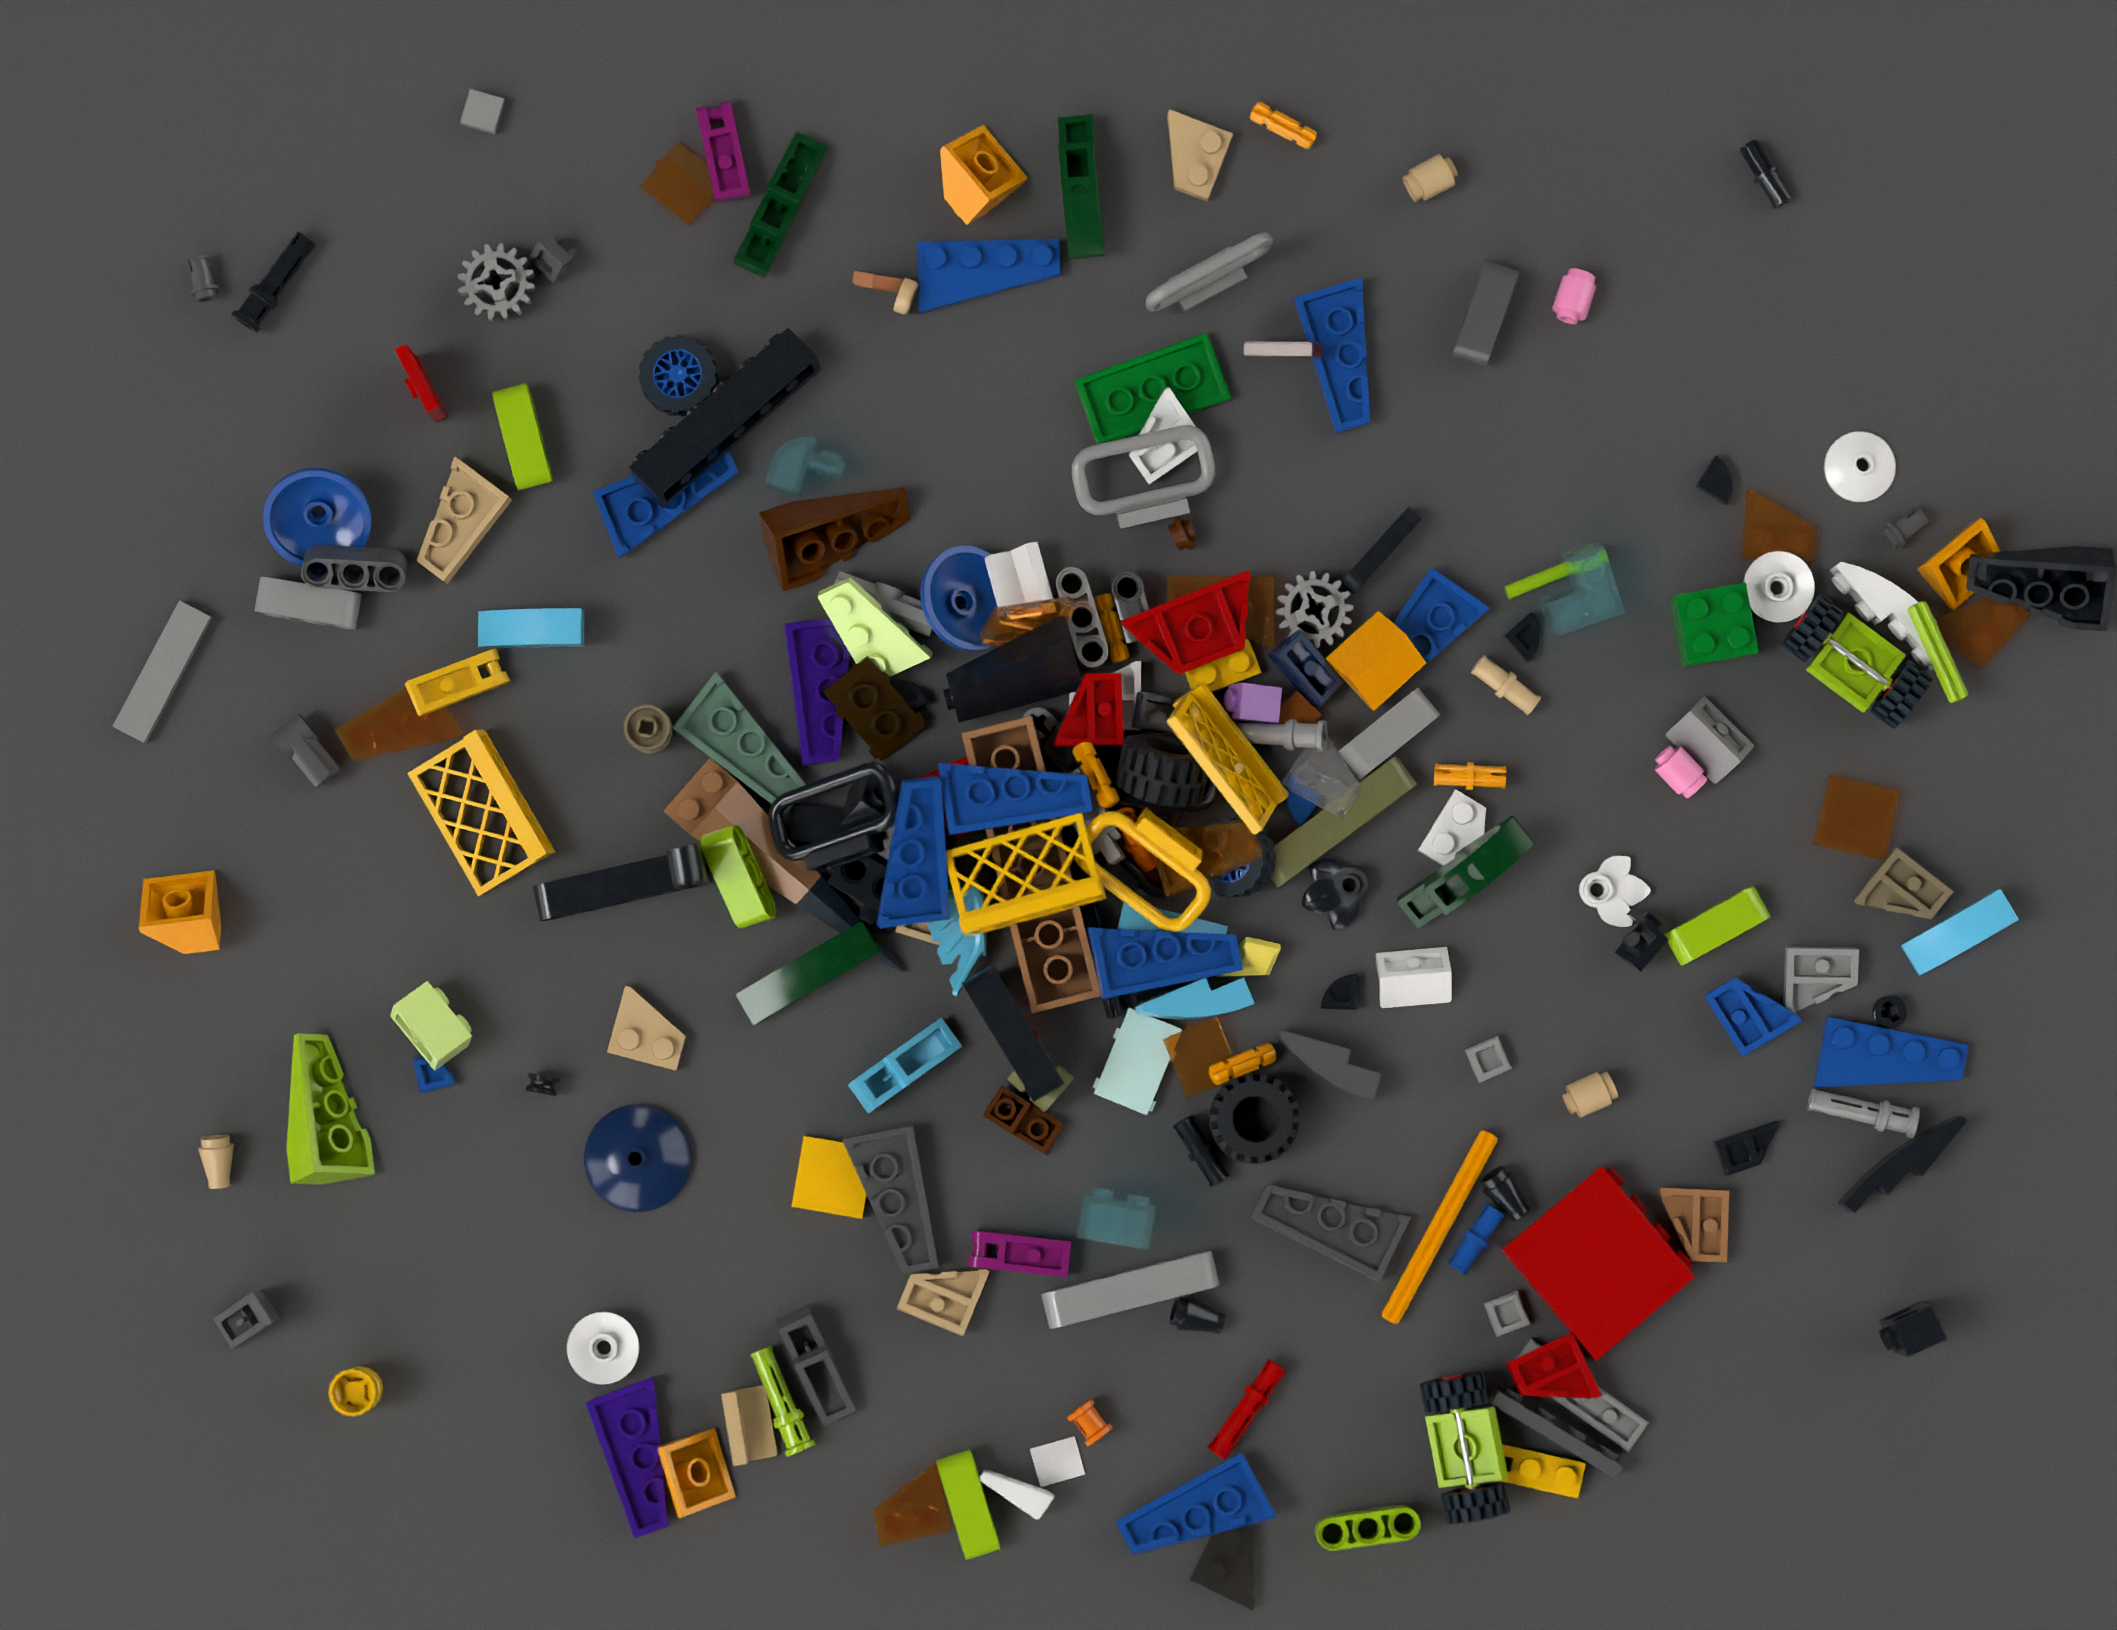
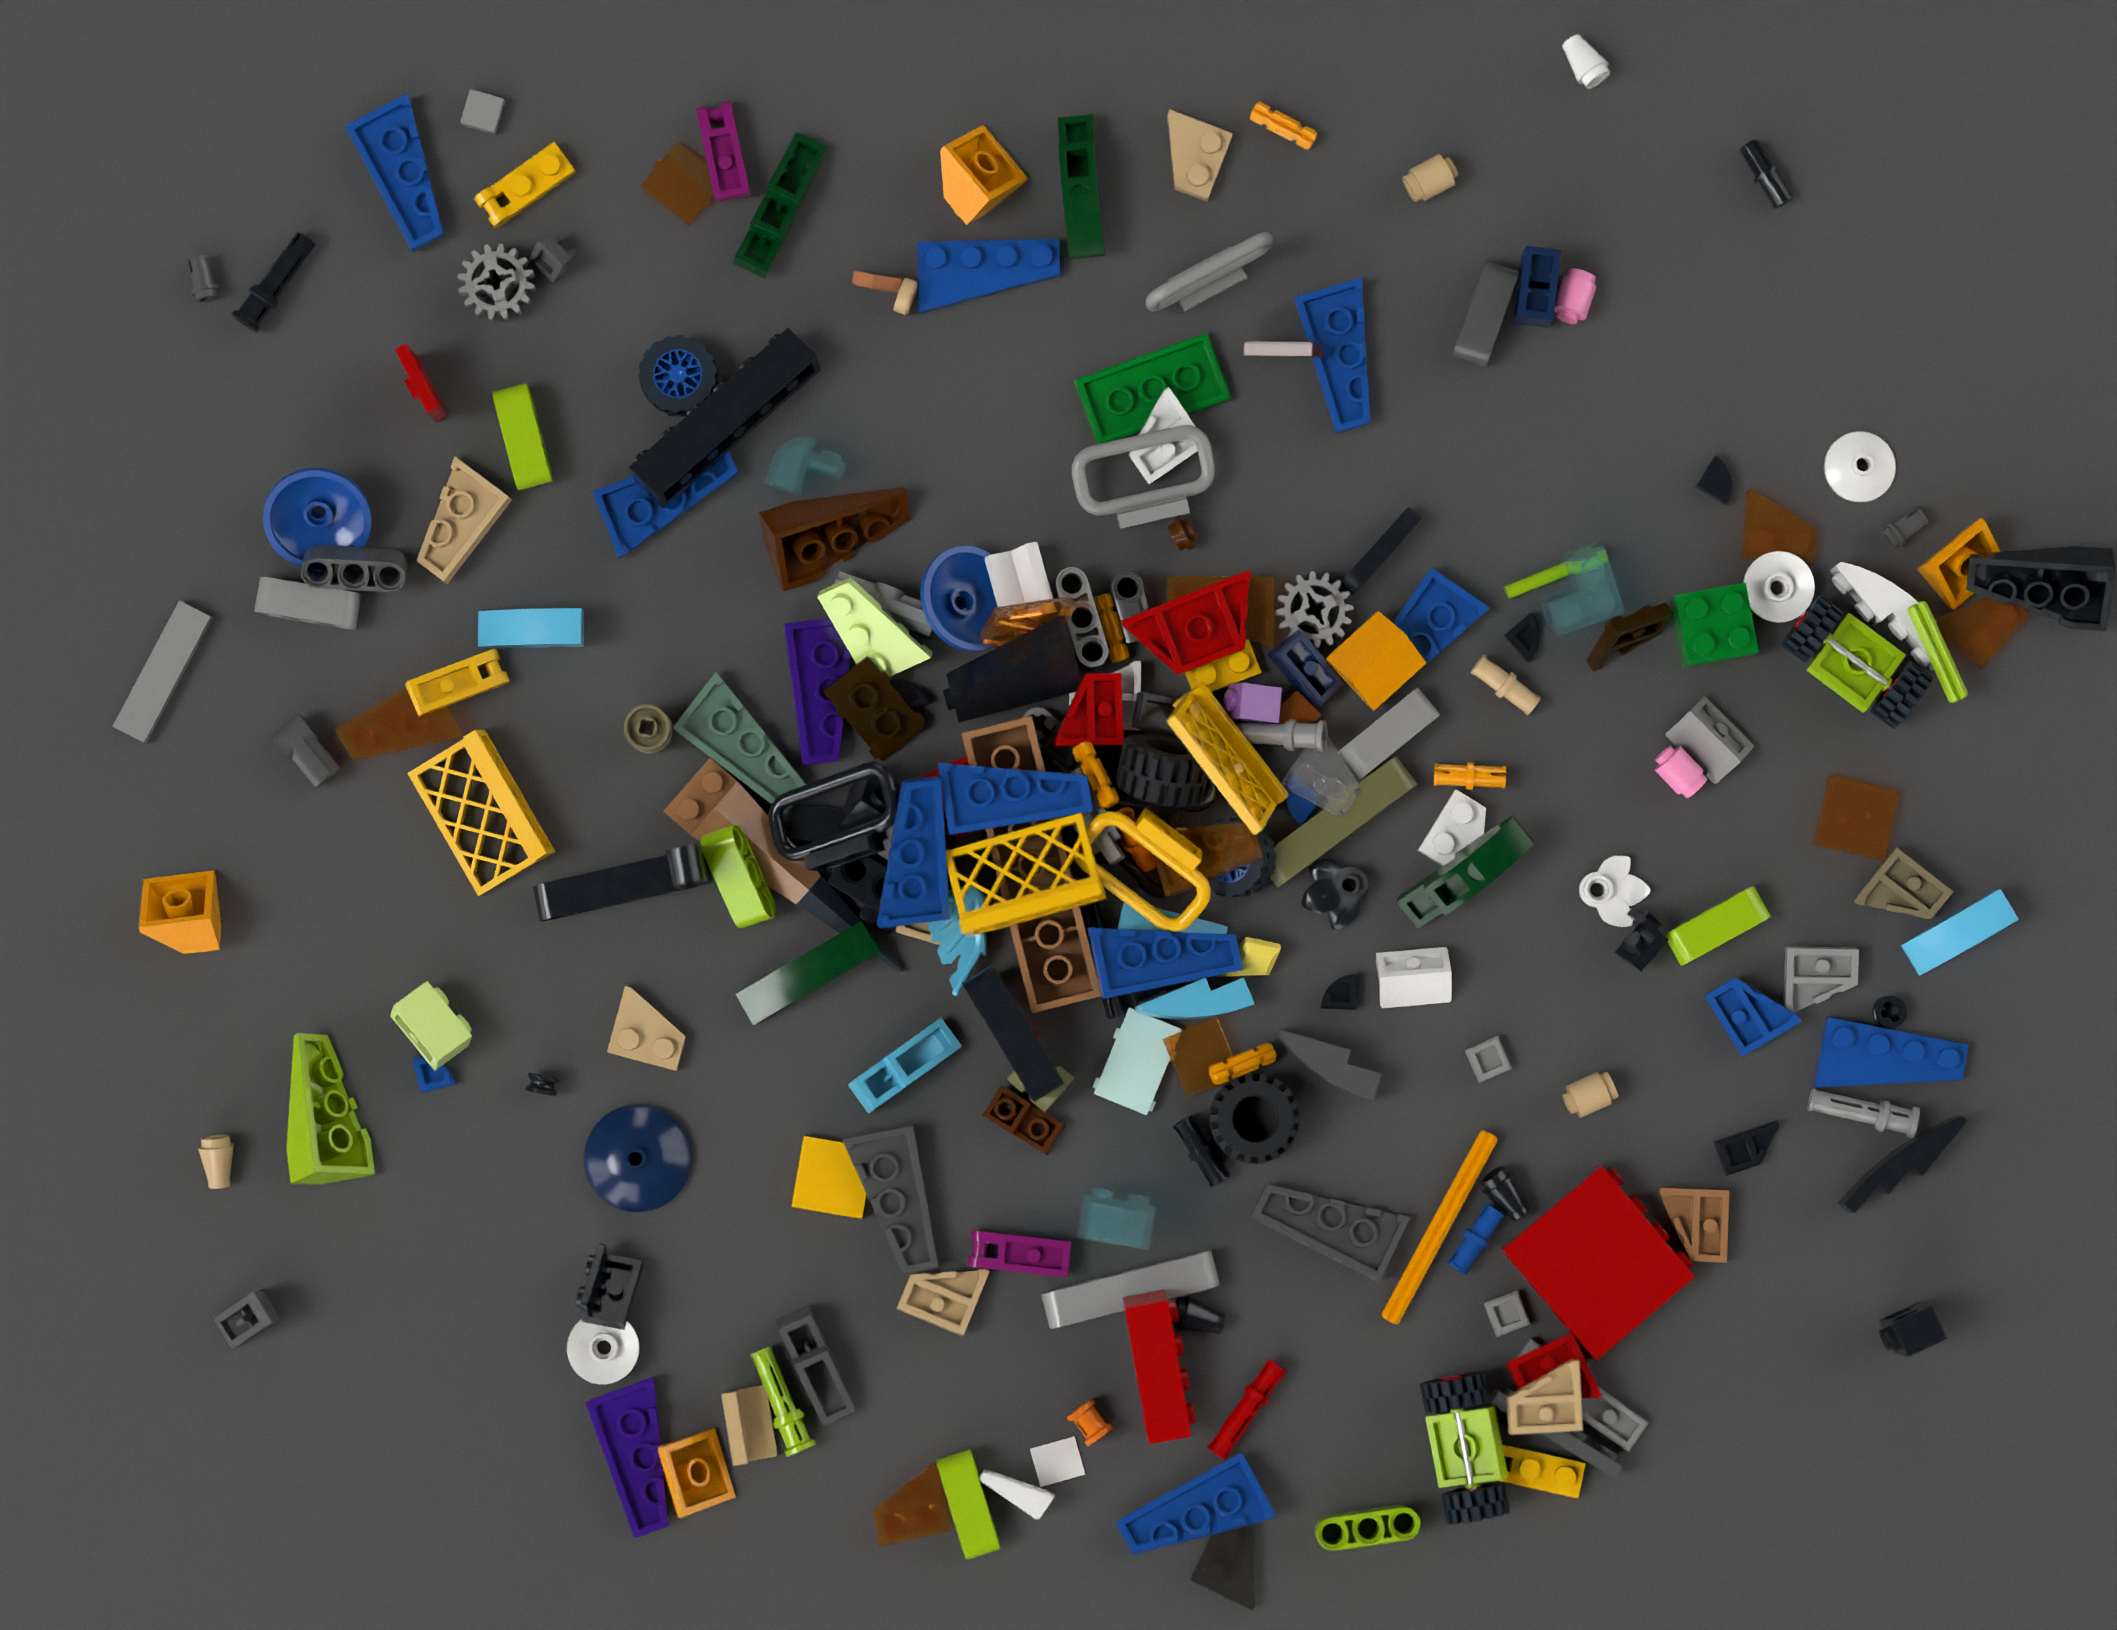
yellow wheel [329,1366,383,1416] -> none
none -> blue wing [345,93,444,252]
none -> yellow plate [474,142,576,228]
none -> black bracket [576,1244,643,1330]
none -> red brick [1122,1289,1196,1445]
none -> tan wing [1507,1359,1583,1435]
none -> dark blue brick [1513,246,1561,328]
none -> white cone [1562,34,1610,89]
none -> dark brown wing [1586,603,1673,672]

